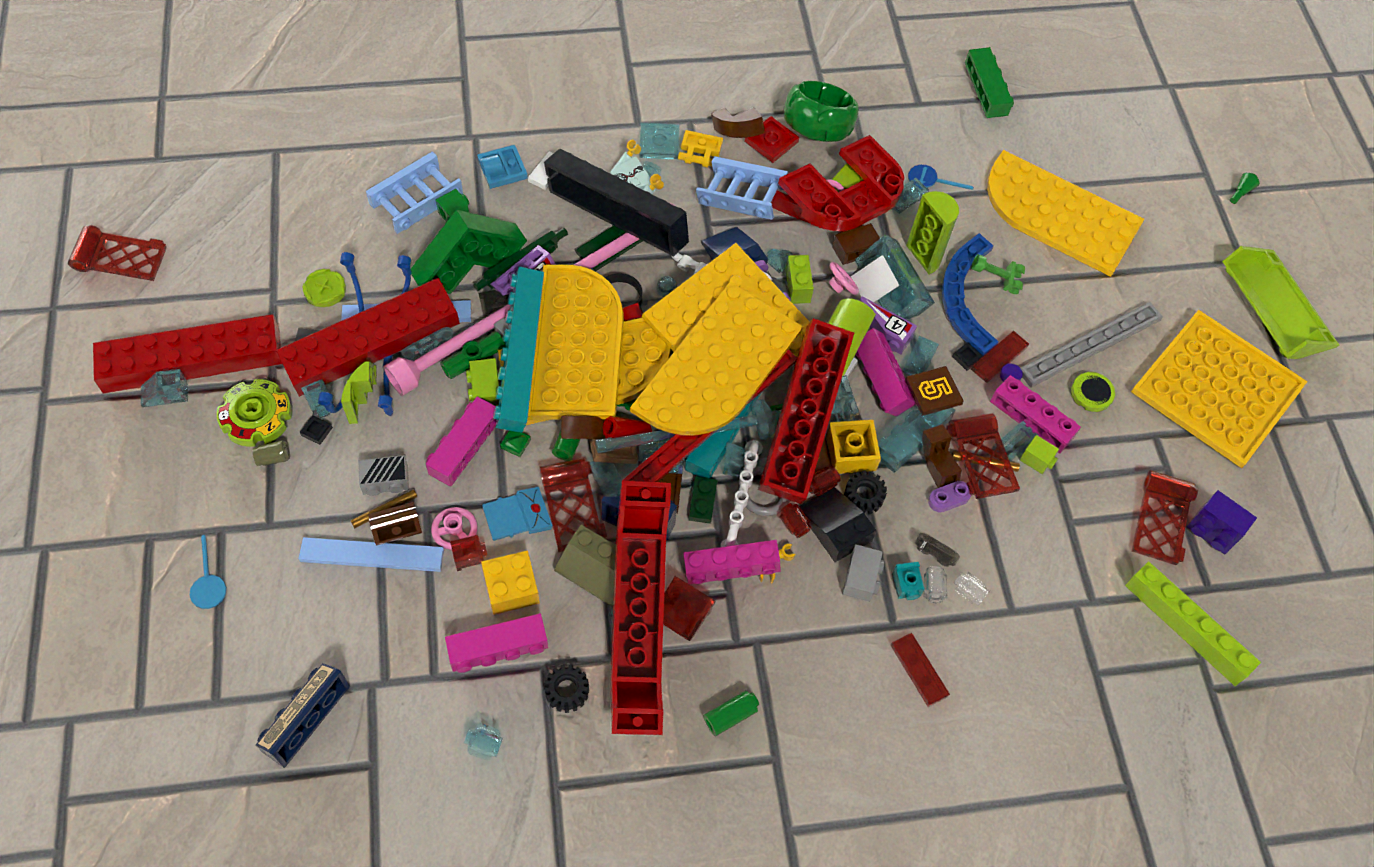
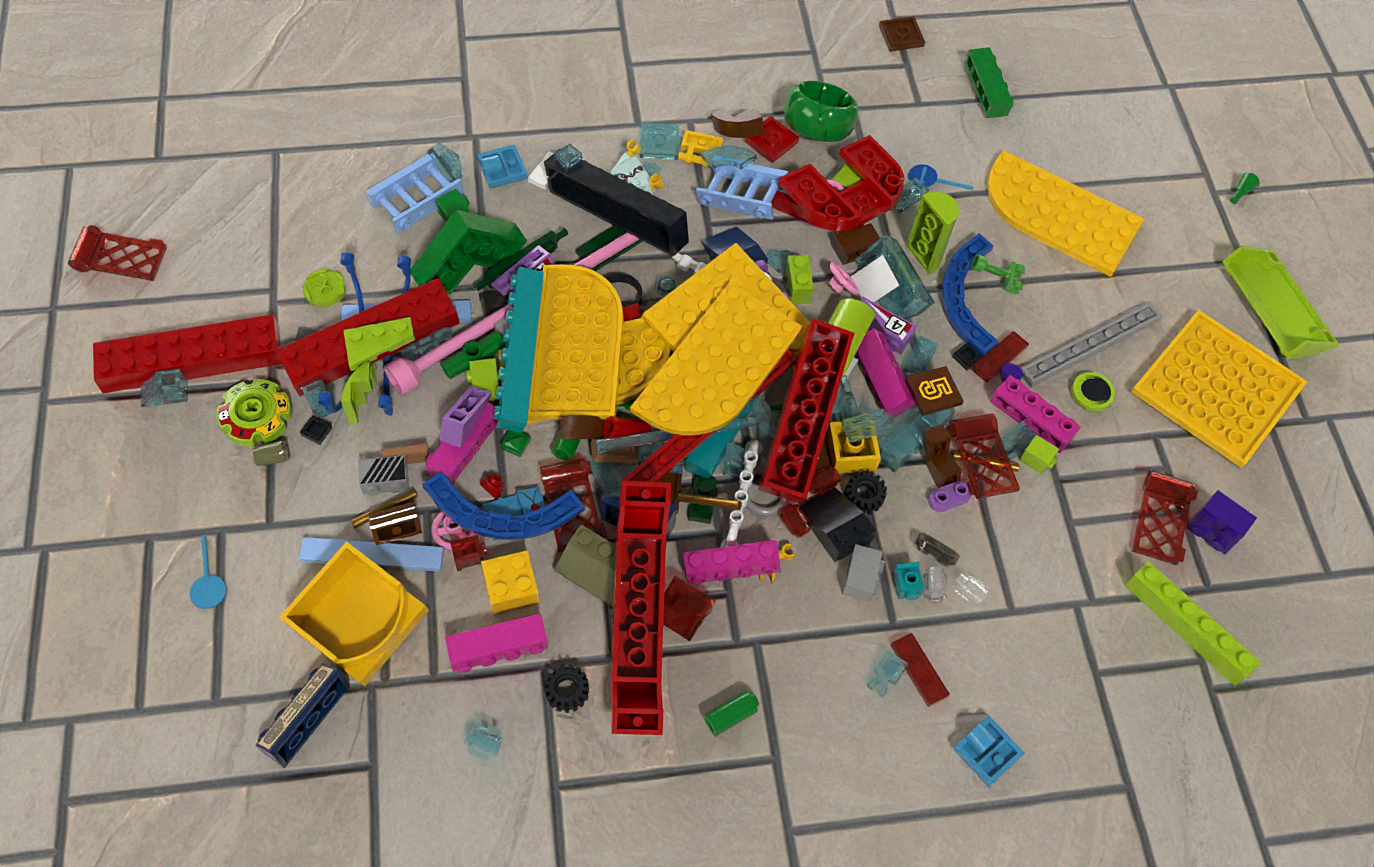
none -> yellow piece [279,541,429,687]
none -> lime wing [344,317,415,371]
none -> medium nougat tile [381,443,430,464]
none -> blue plate [422,471,585,540]
none -> clear light blue plate [427,143,464,183]
none -> medium lavender slope [440,386,492,448]
none -> red plate [479,474,505,499]
none -> clear light blue tile [554,144,583,168]
none -> pearl gold bar [678,493,742,510]
none -> clear light blue tile [701,146,757,169]
none -> clear light blue tile [841,408,892,443]
none -> clear light blue plate [867,651,908,698]
none -> reddish brown tile [879,16,925,52]
none -> dark azure plate [953,716,1025,787]

